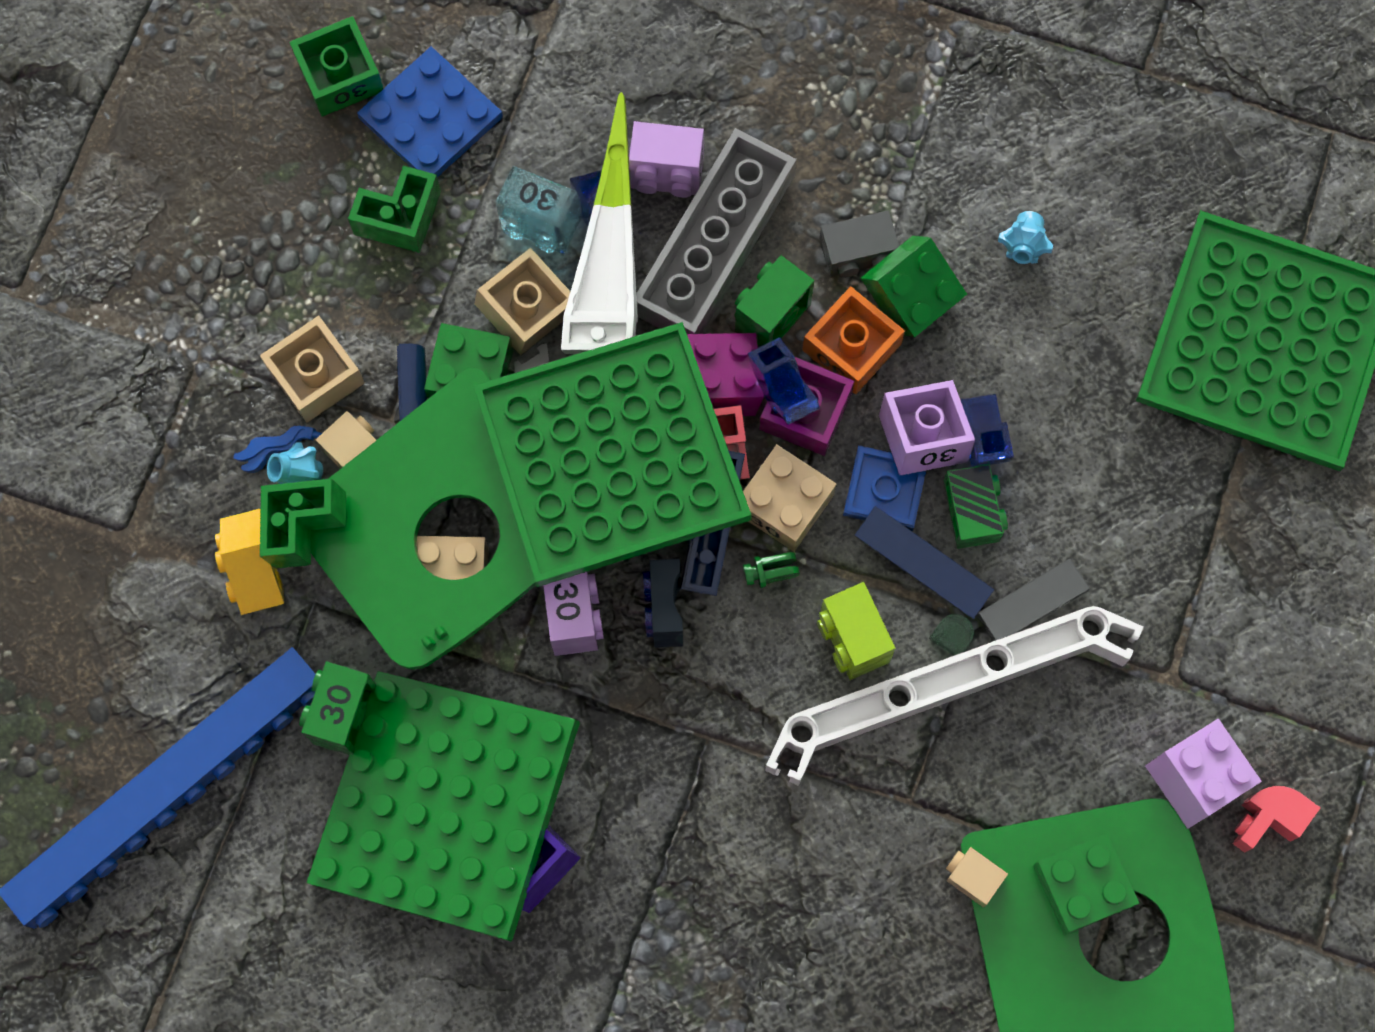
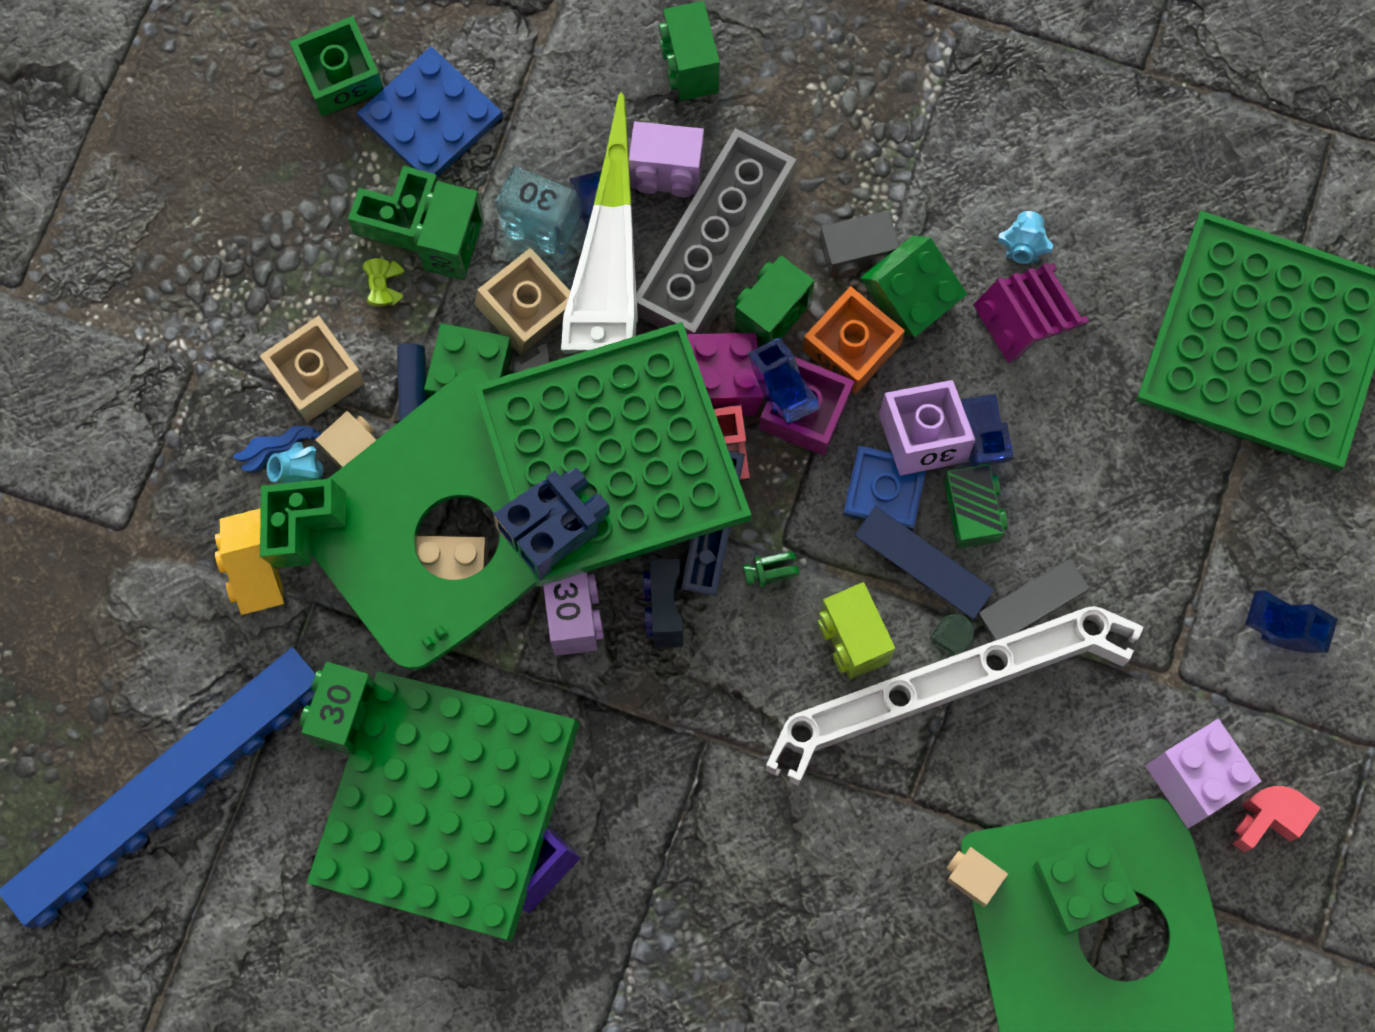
tan brick [743,444,837,552] -> none
none -> lime piece [362,258,404,307]
none -> green brick [414,181,484,281]
none -> dark blue hips [493,468,610,580]
none -> green brick [659,1,720,101]
none -> magenta plate [973,263,1089,363]
none -> clear blue brick [1245,590,1338,653]

